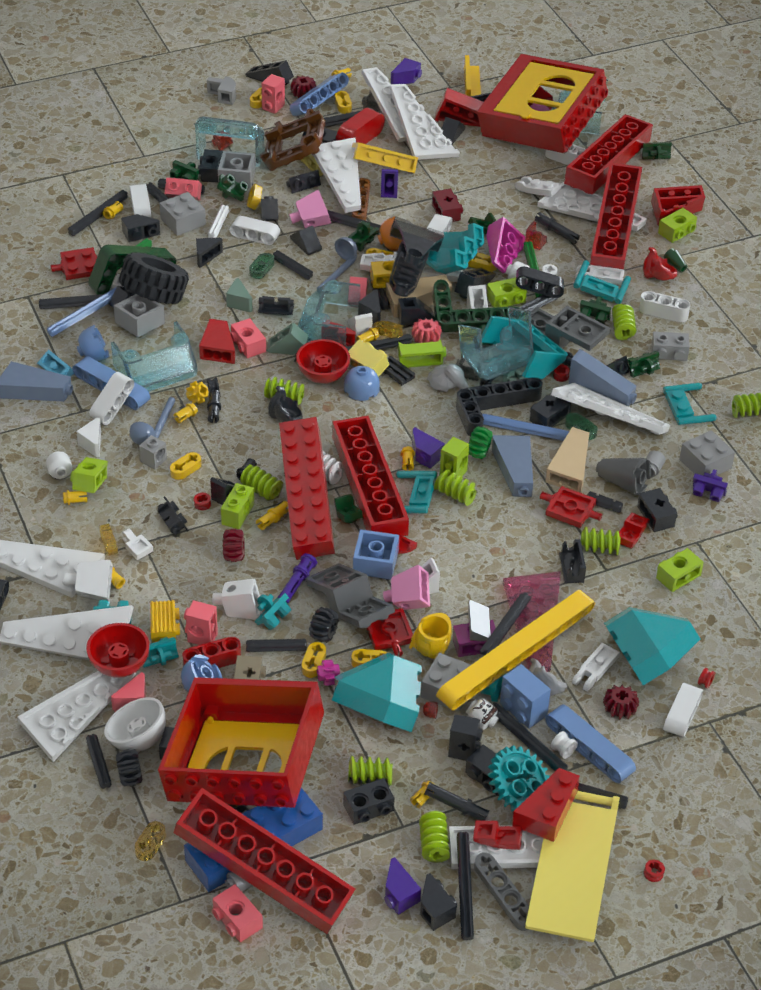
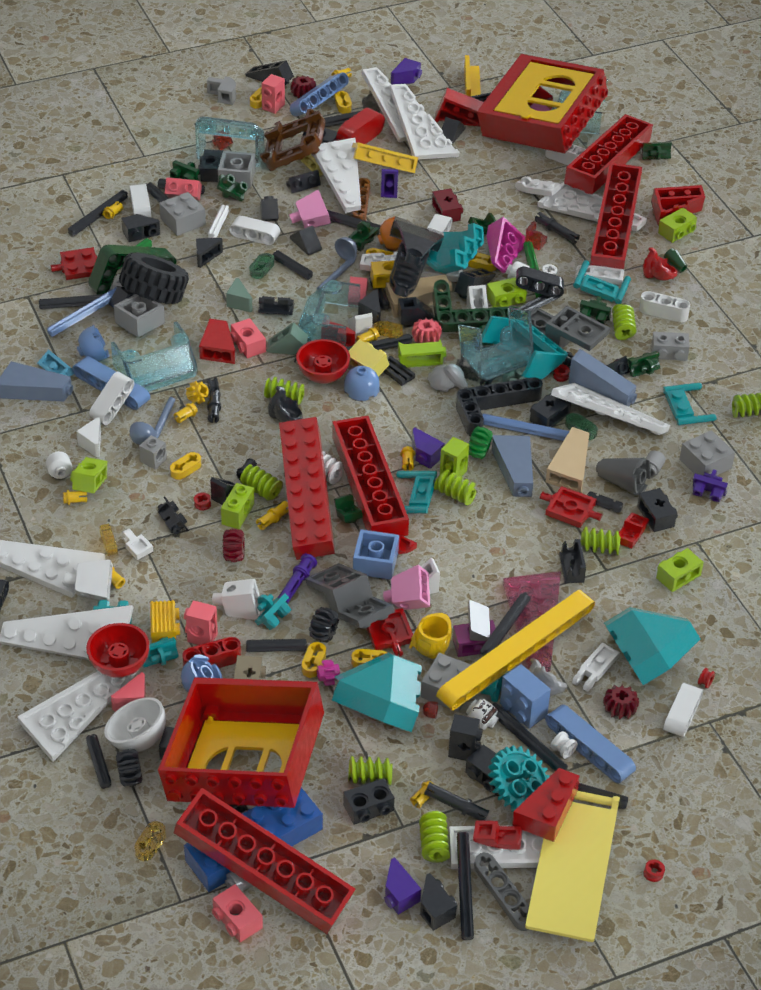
yellow beam [247,184,262,210] -> none

